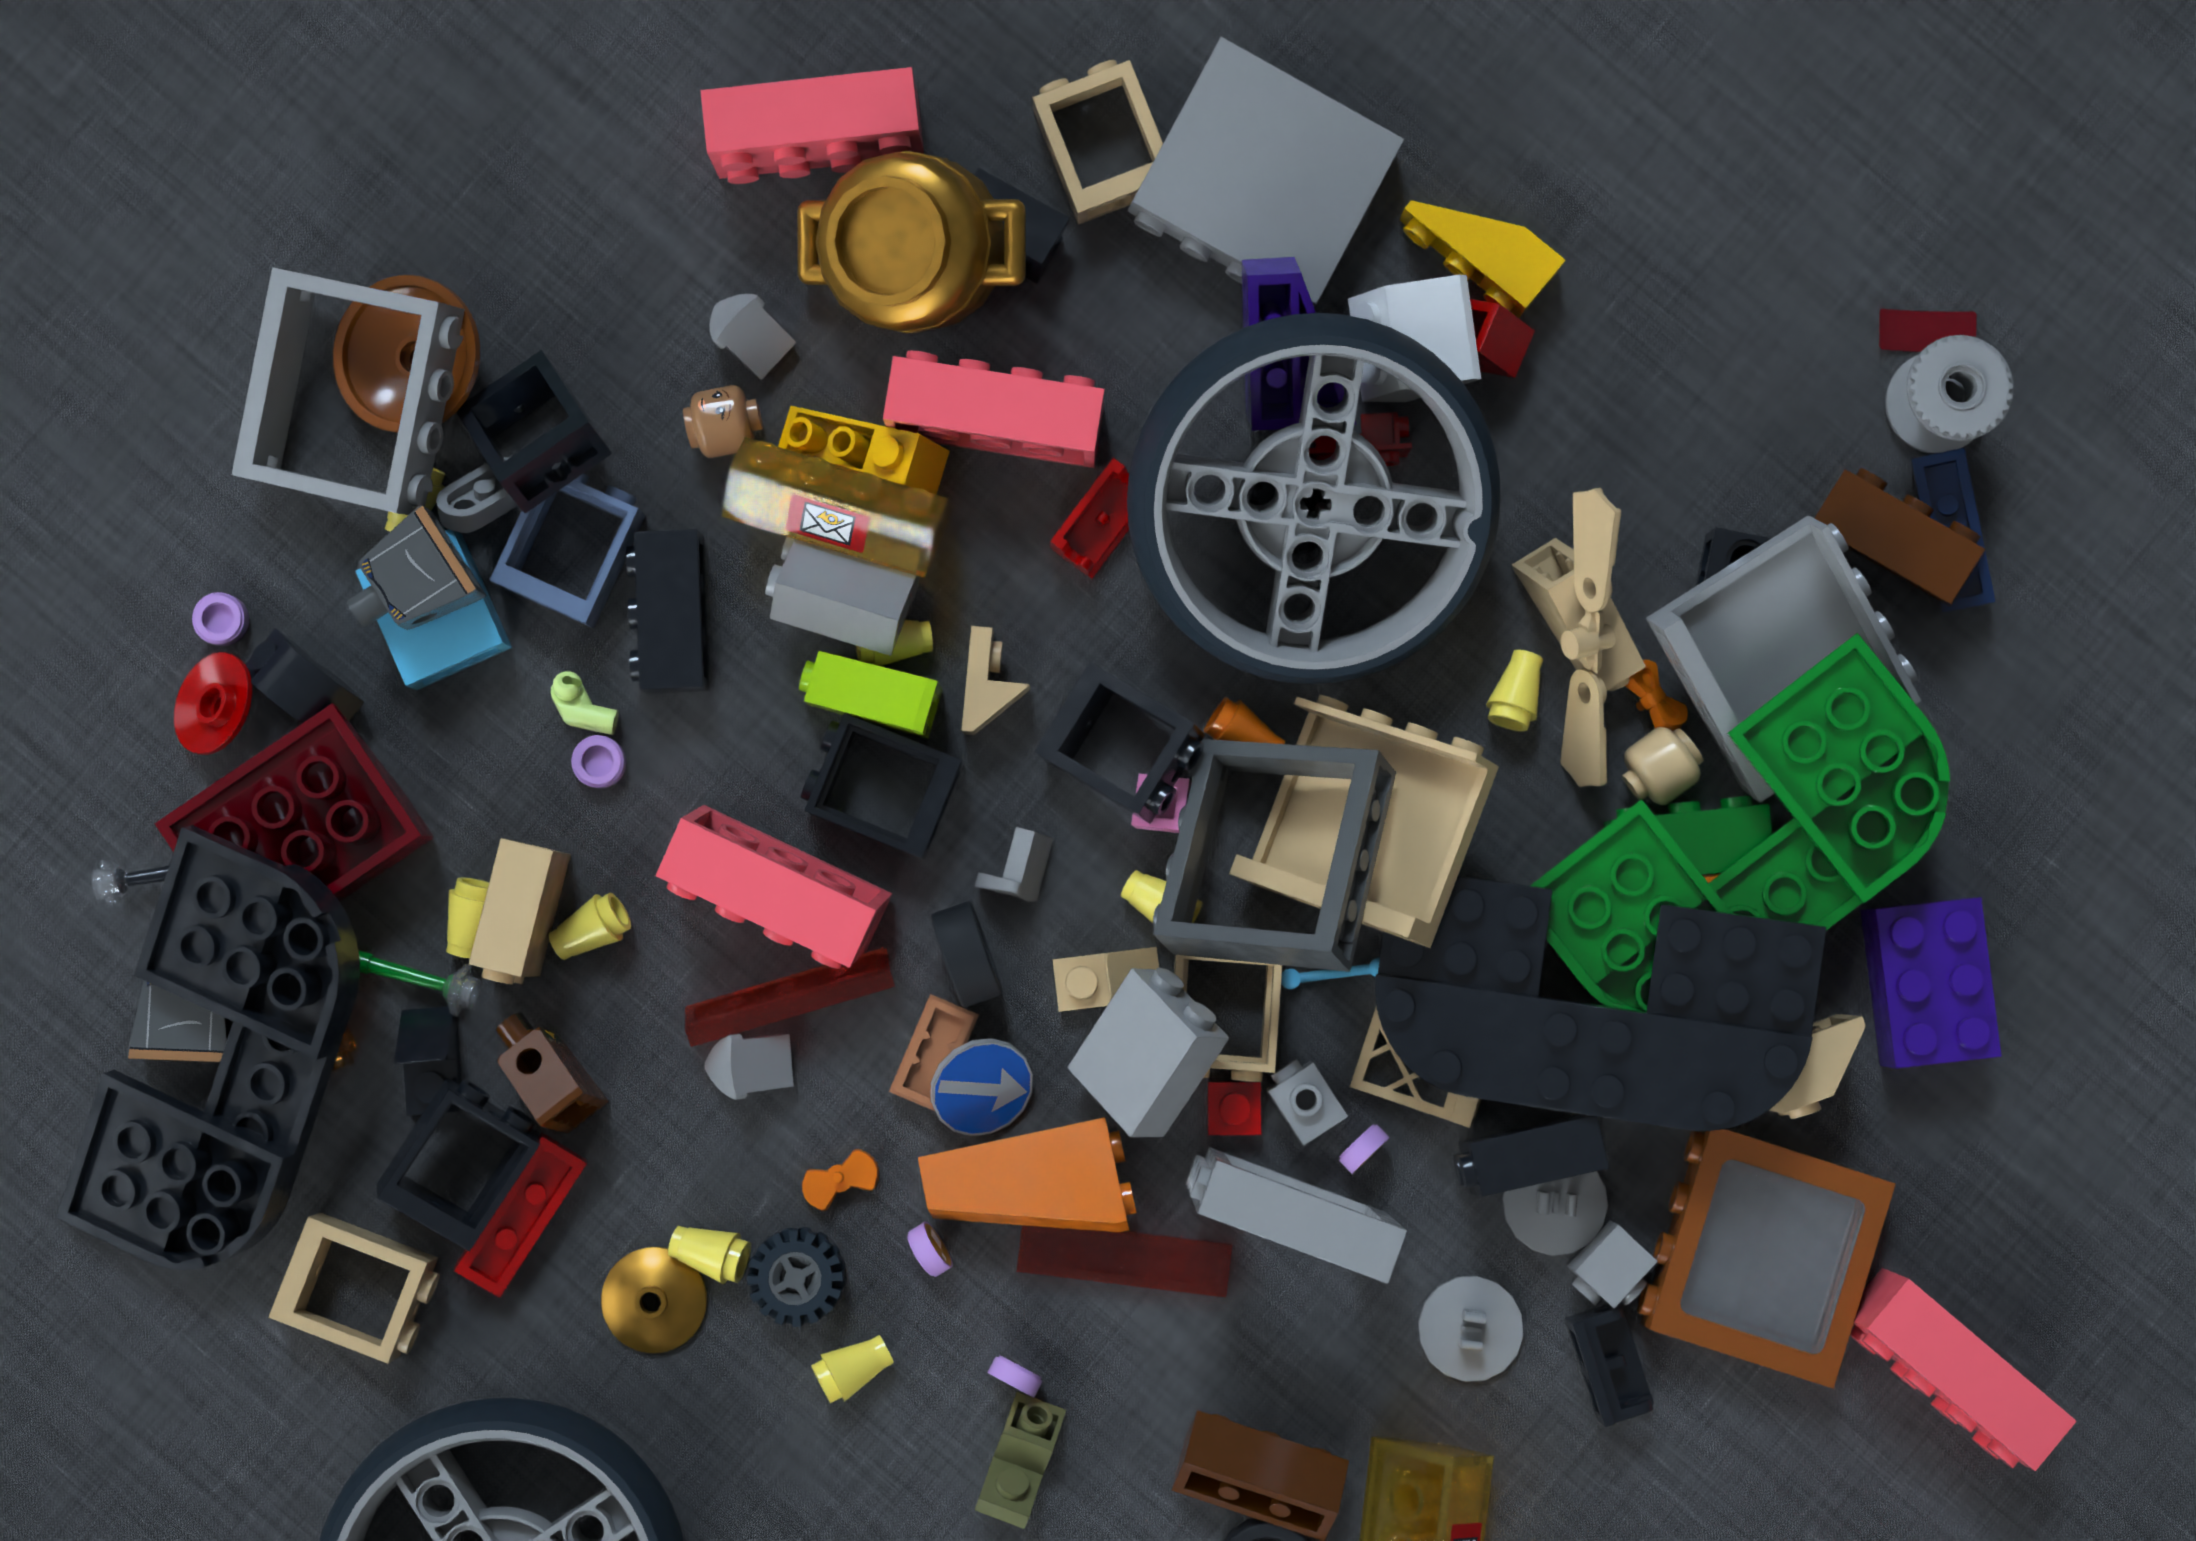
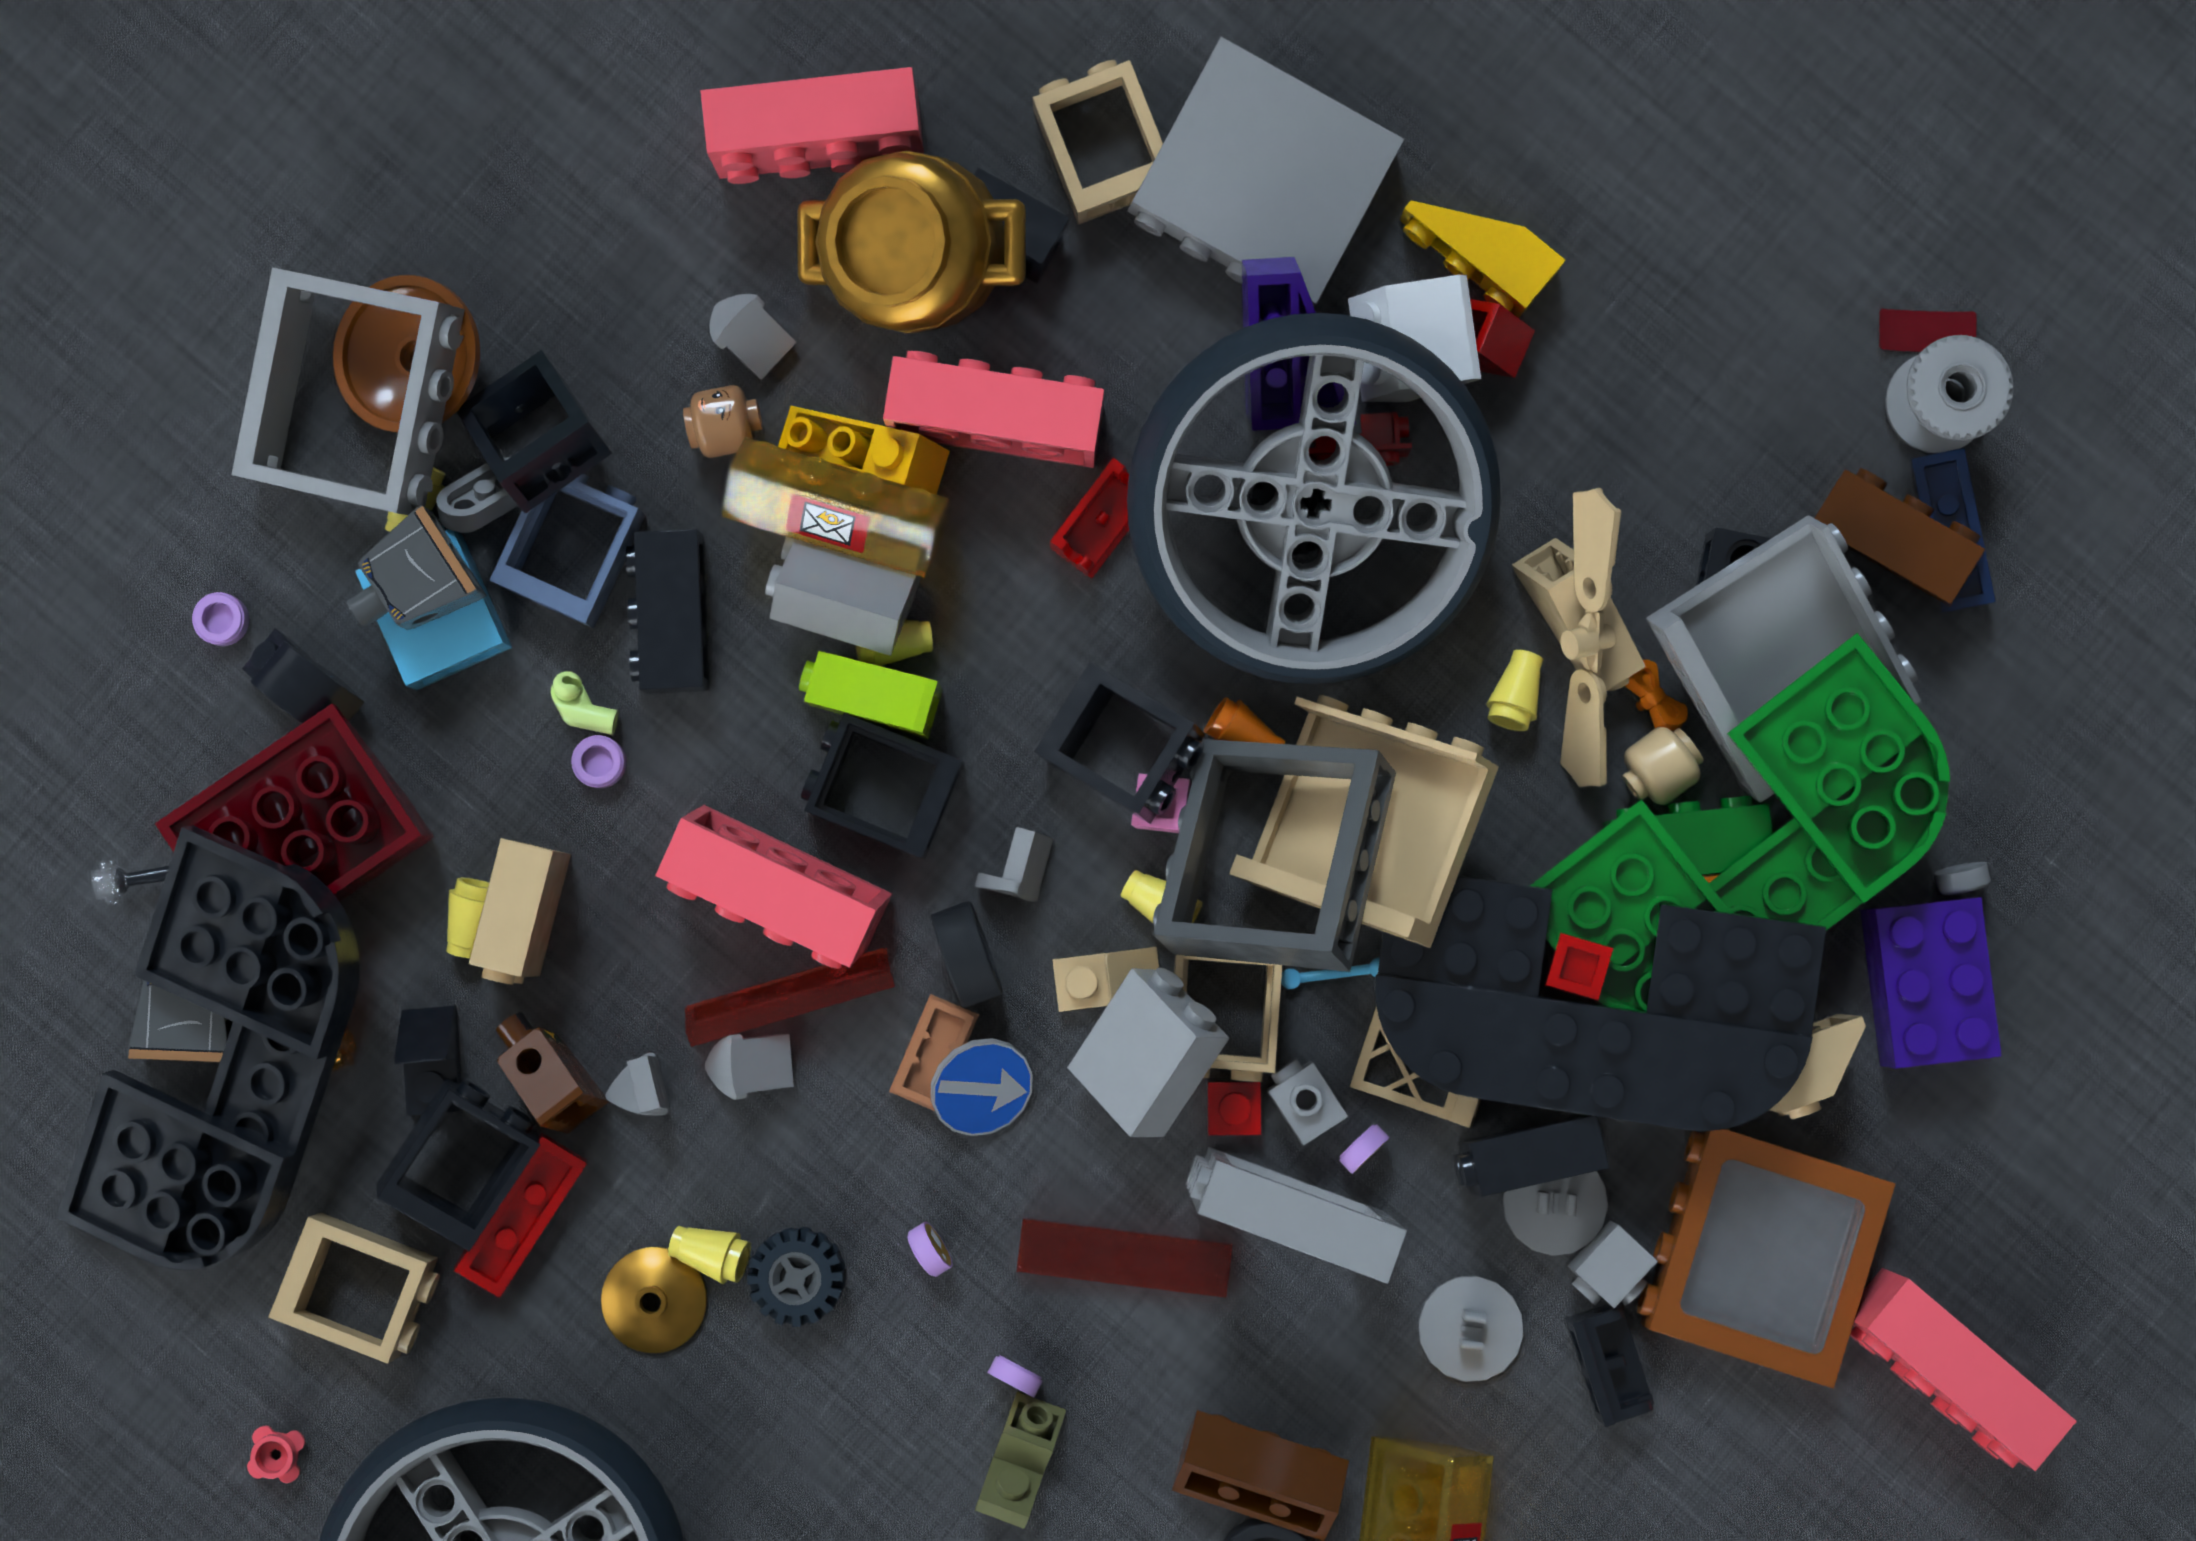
red dish [174,652,252,755] -> none
piece [358,950,481,1016] -> none
light yellow cone [549,893,631,960] -> none
orange piece [802,1149,879,1211] -> none
light yellow cone [811,1335,894,1404] -> none
orange slope [918,1117,1137,1232] -> none
tan slope [961,626,1031,735] -> none
none -> coral plate [247,1425,305,1483]
none -> light grey tile [605,1052,670,1116]
none -> red plate [1546,933,1613,1000]
none -> light grey tile [1934,862,1991,895]

